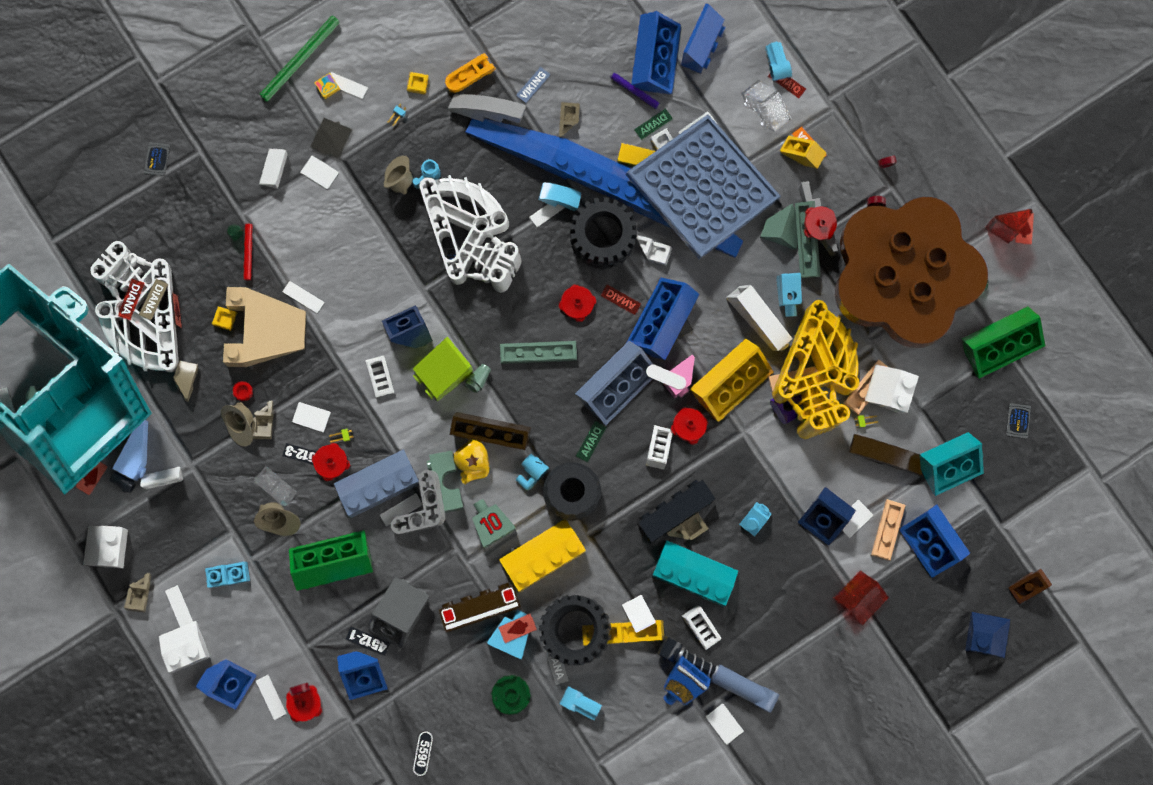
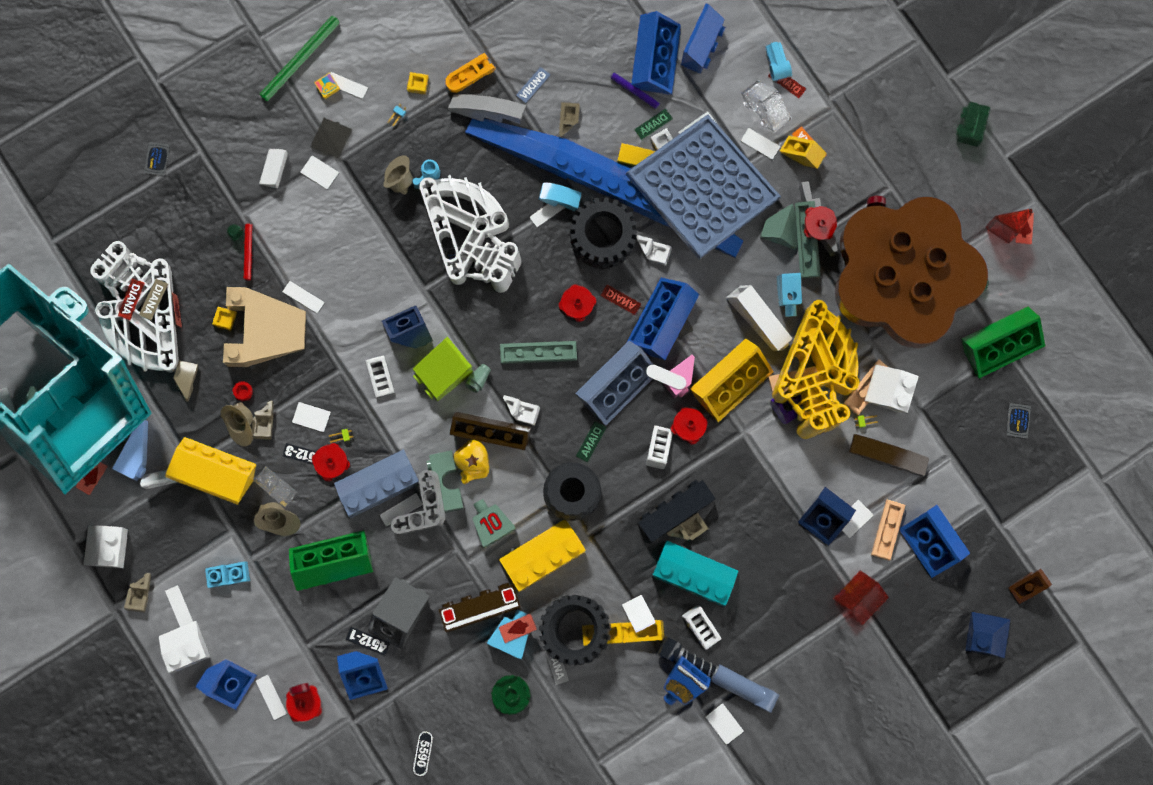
black pin [109,471,136,493] -> none
medium azure piece [516,454,550,490] -> none
medium azure piece [559,686,602,720] -> none
medium azure bracket [739,502,772,536] -> none
dark red tile [877,156,897,169] -> none
teal slope [920,432,984,496] -> none
none -> yellow slope [165,437,256,505]
none -> white slope [503,395,540,426]
none -> white sticker [741,128,780,159]
none -> clear green brick [955,102,991,147]

